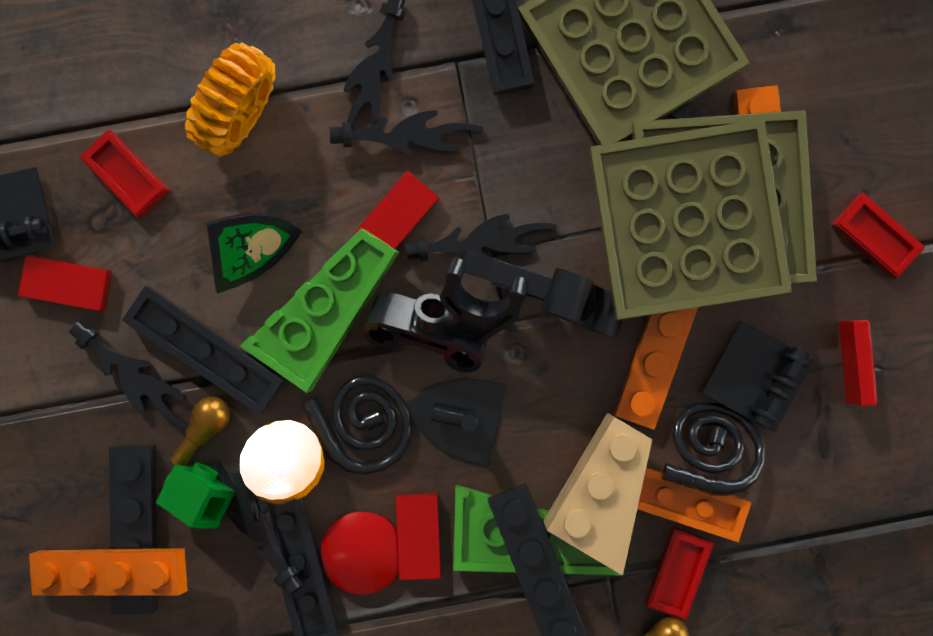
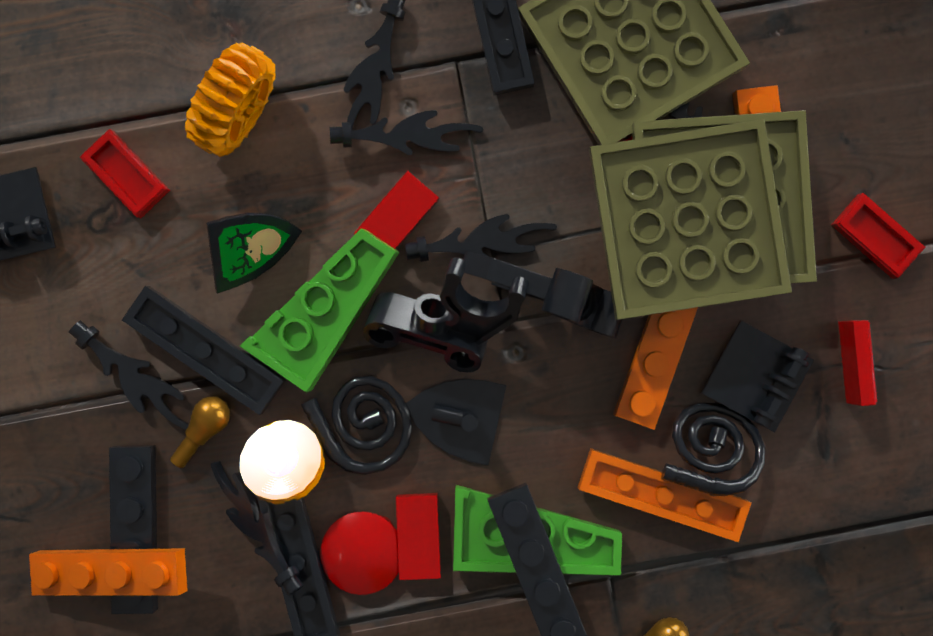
red tile [18,255,112,311] -> none
green brick [156,463,236,529] -> none
tan wedge [543,413,652,576] -> none
red tile [645,526,714,621] -> none

